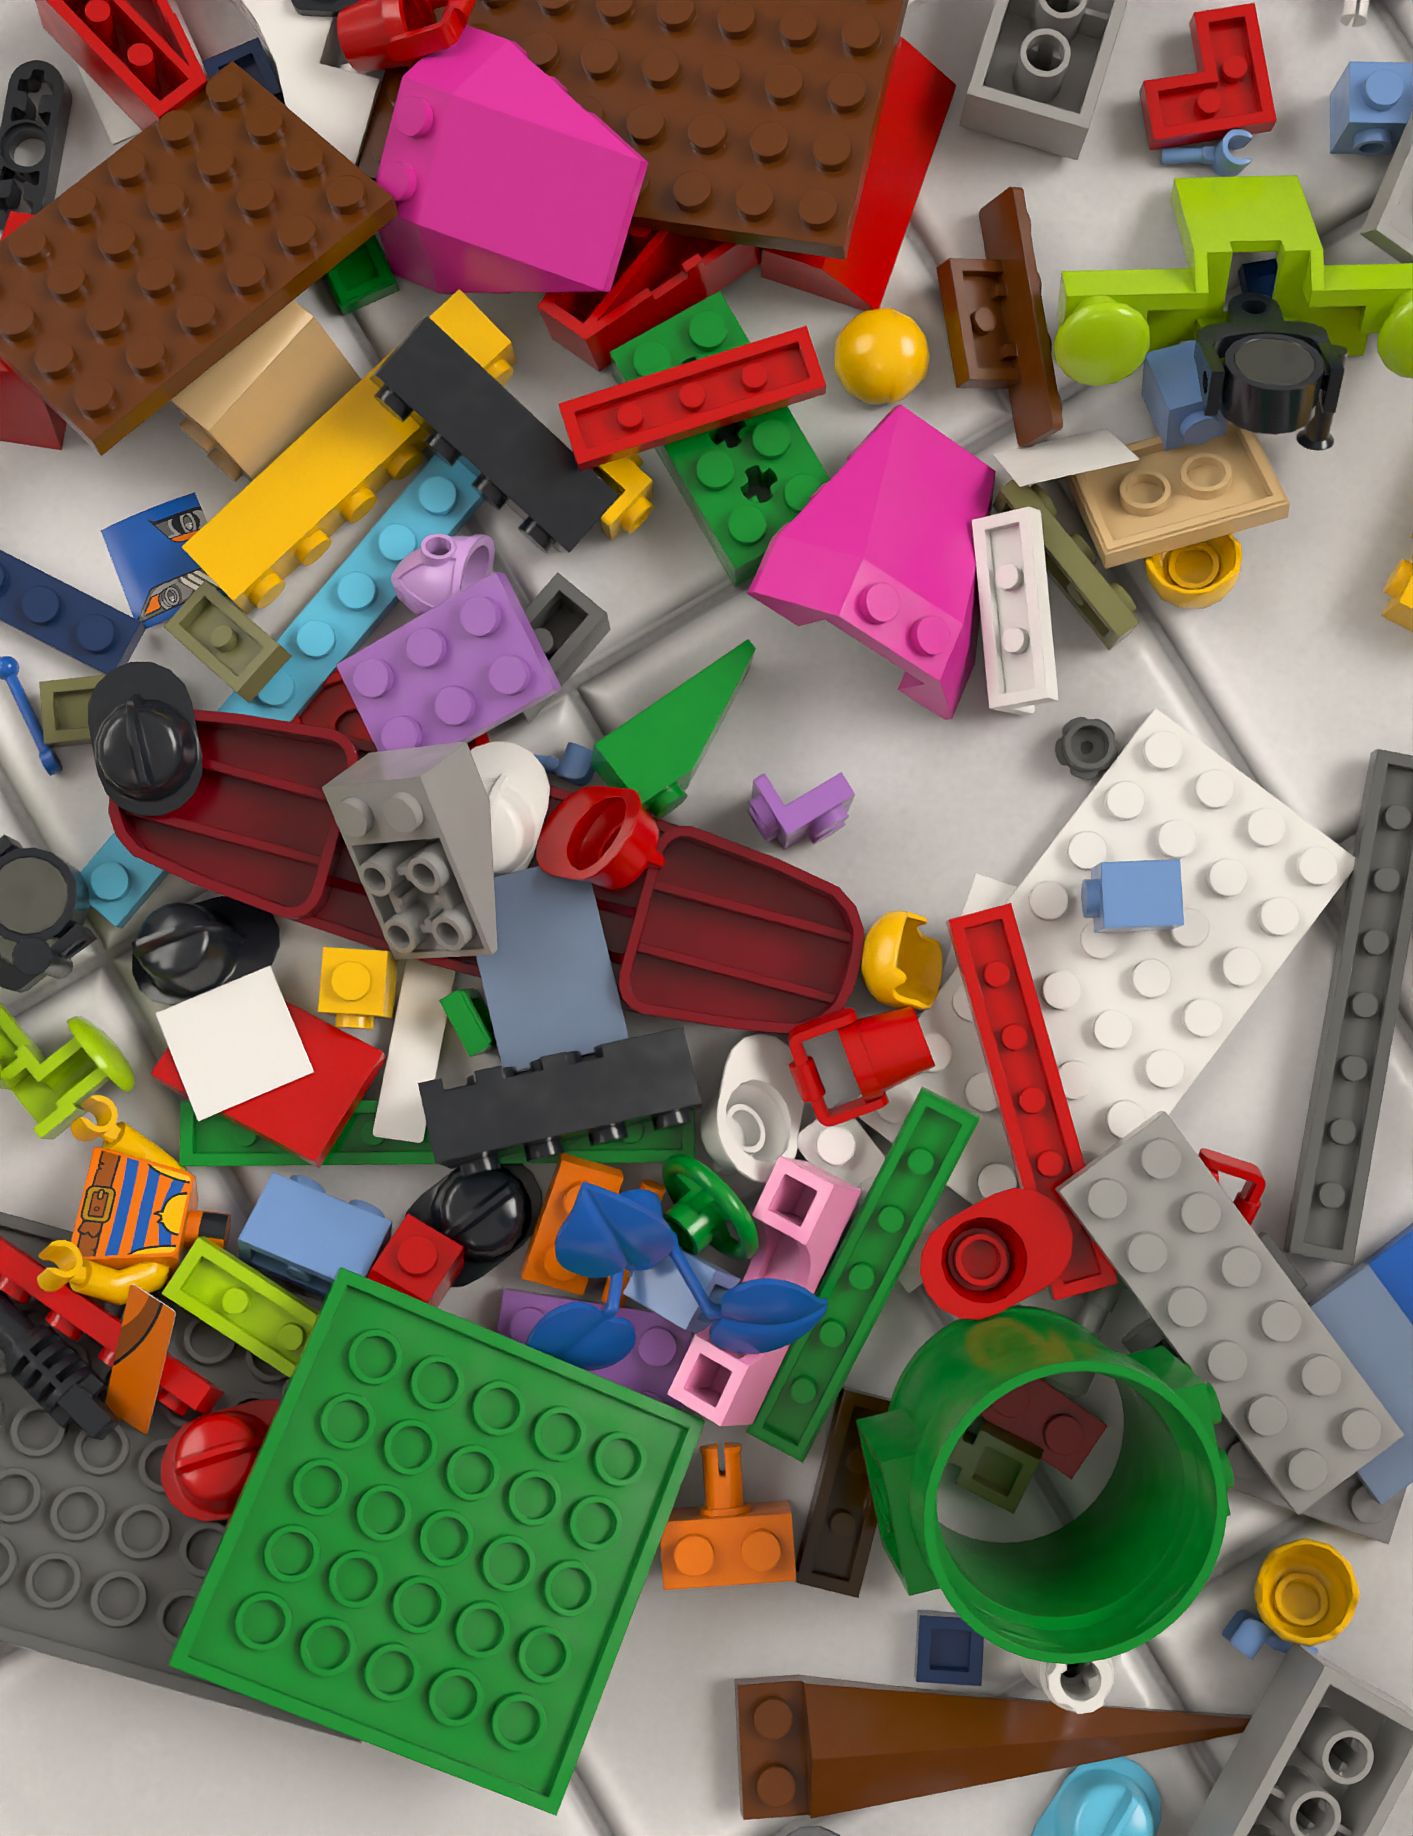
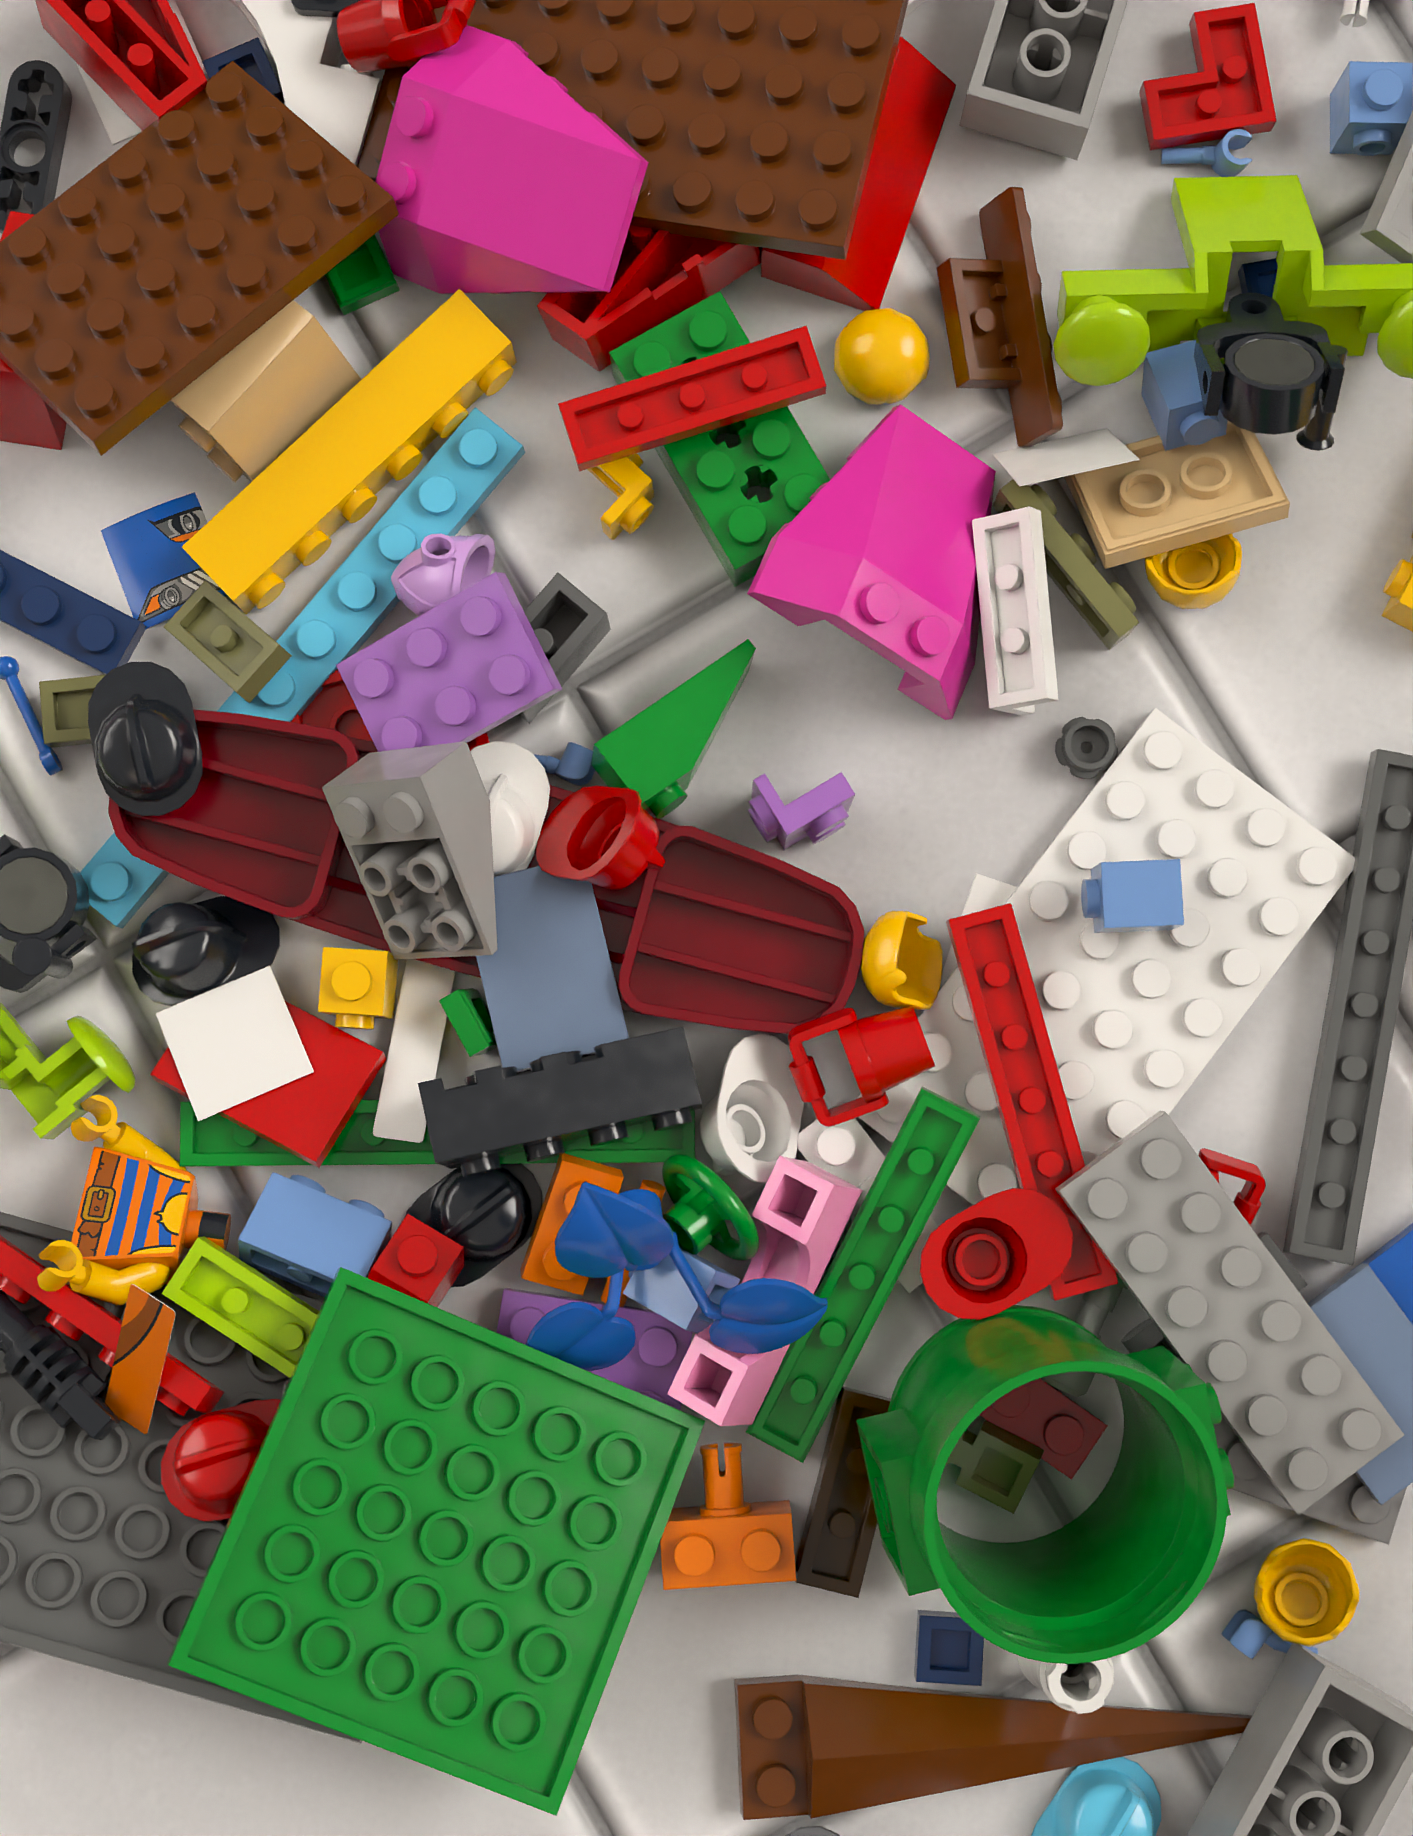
black brick [369,316,619,553] -> none

